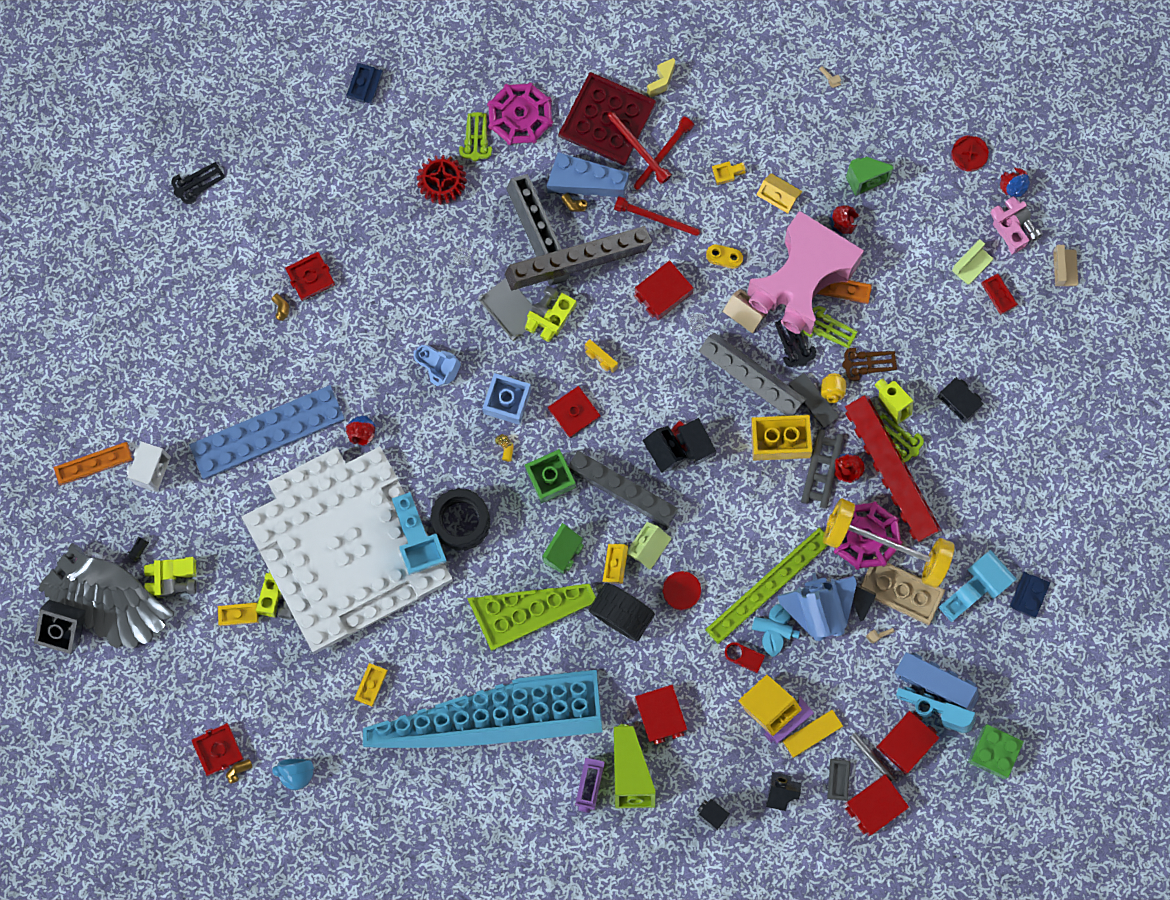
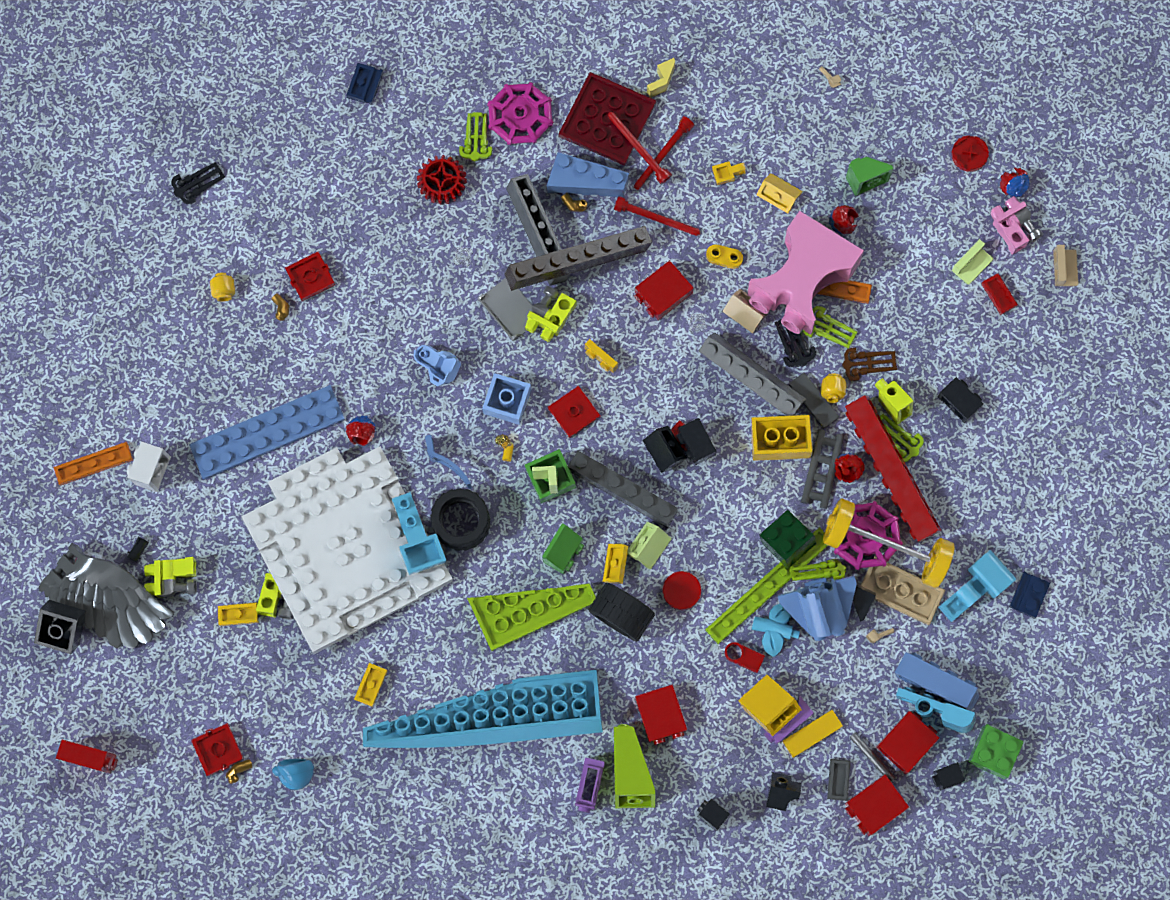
none -> red brick [55,739,118,774]
none -> yellow head [210,272,235,302]
none -> medium blue piece [425,435,472,489]
none -> yellowish green panel [532,466,558,494]
none -> dark green brick [759,510,816,569]
none -> lime piece [789,559,846,581]
none -> black brick [932,762,965,791]

